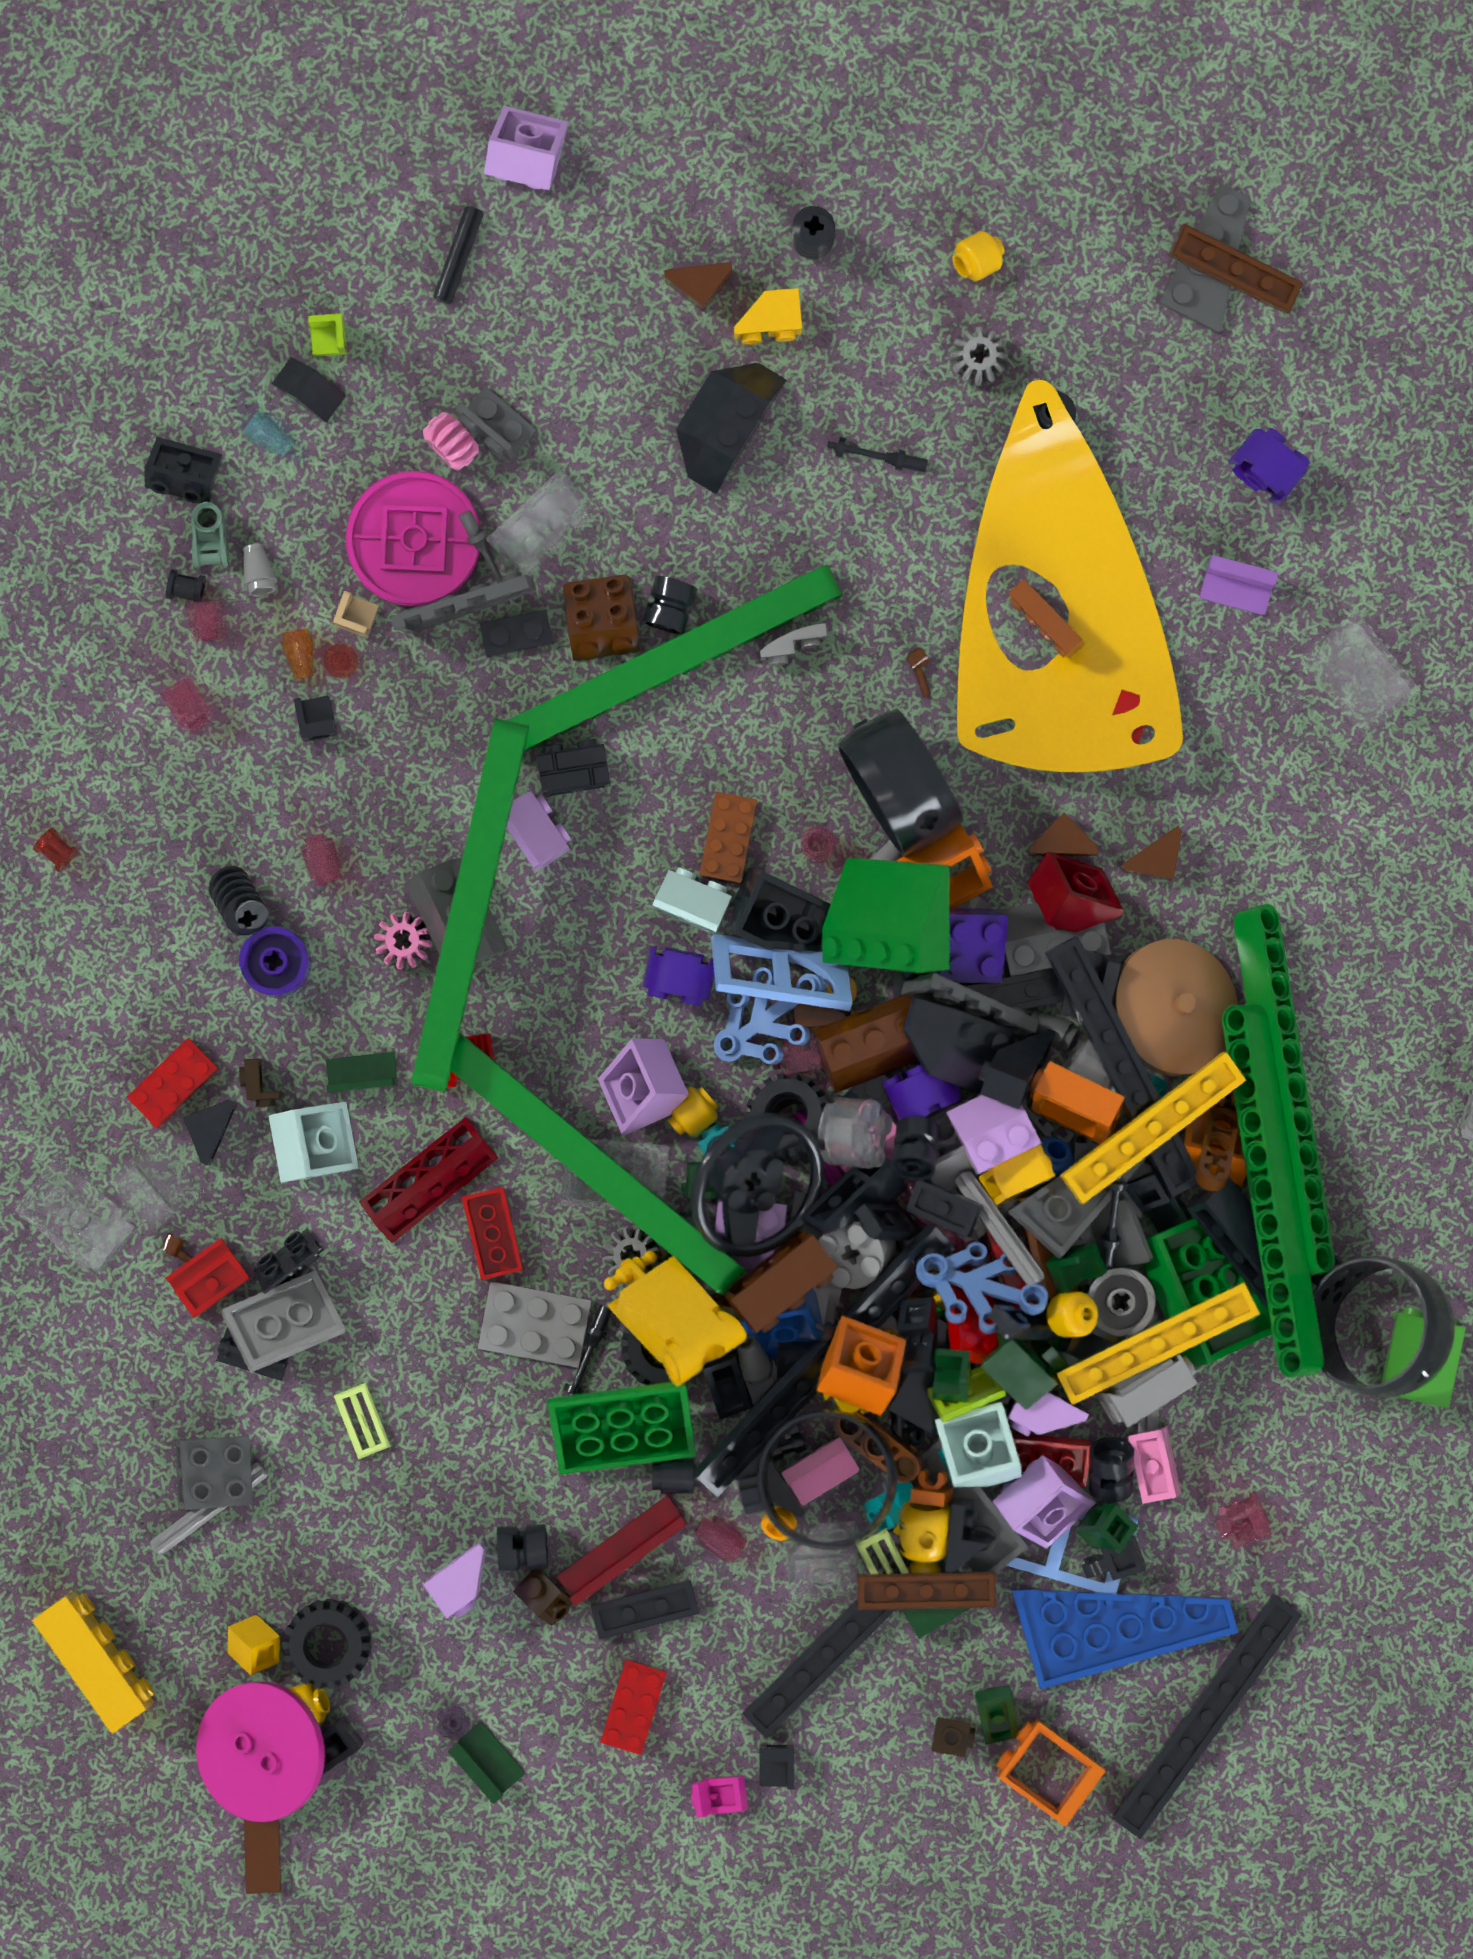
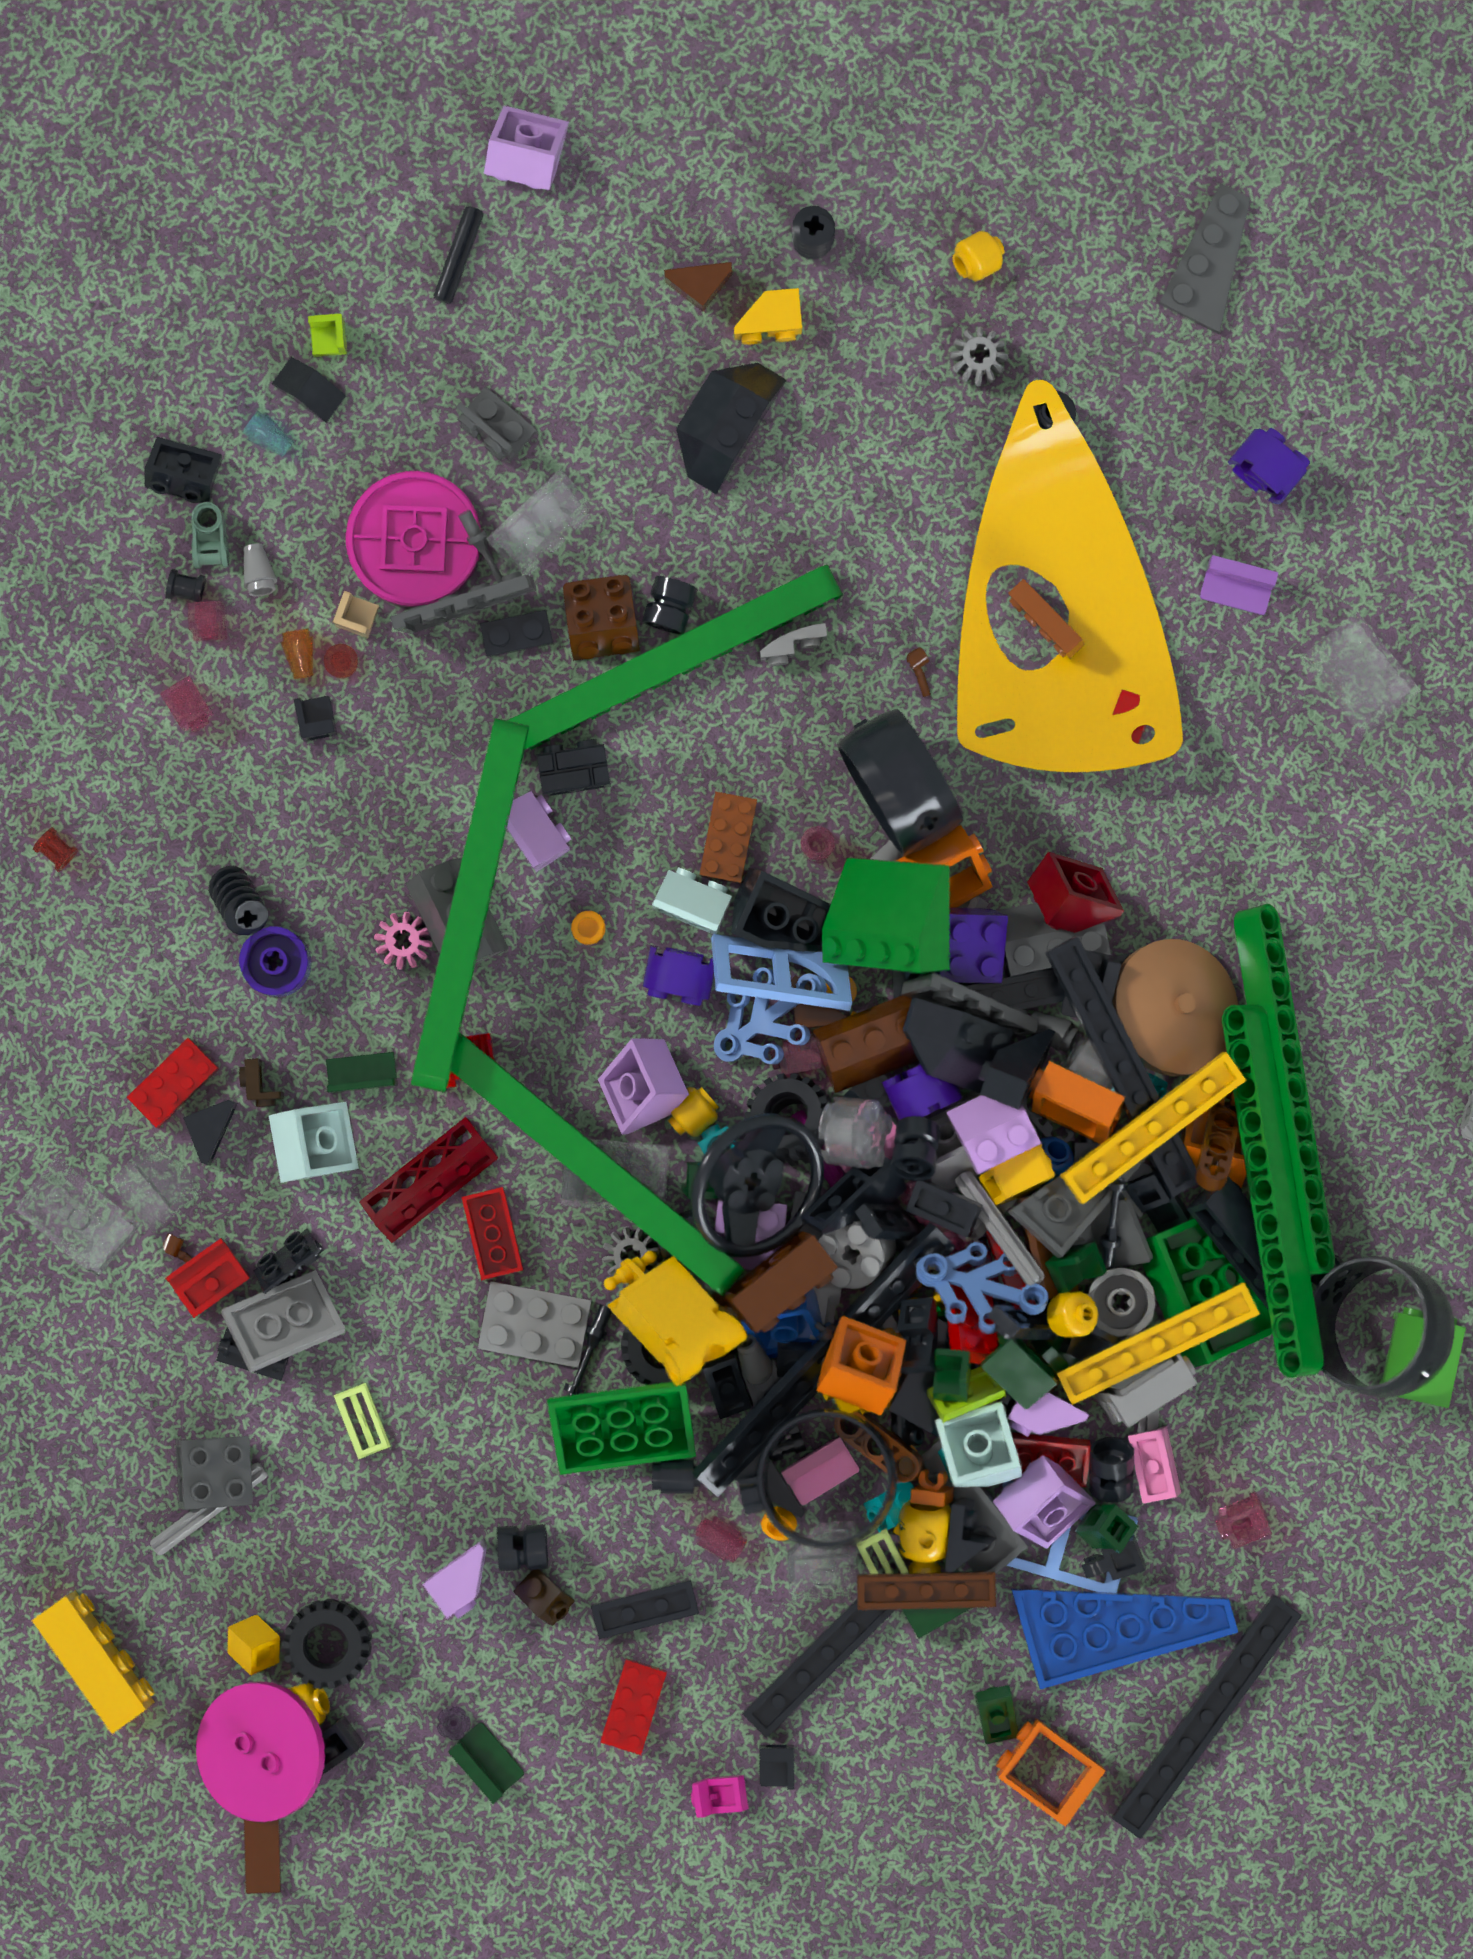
clear pink brick [300,833,343,886] -> none
bright pink gear [423,412,479,470] -> none
dark red fence [556,1495,688,1607] -> none
black piece [827,437,928,473] -> none
dark brown bracket [931,1716,975,1757] -> none
reddish brown slope [1028,813,1098,857] -> none
reddish brown slope [1120,826,1182,881] -> none
reddish brown tile [1168,224,1303,314] -> none
none -> light orange tile [571,911,606,945]

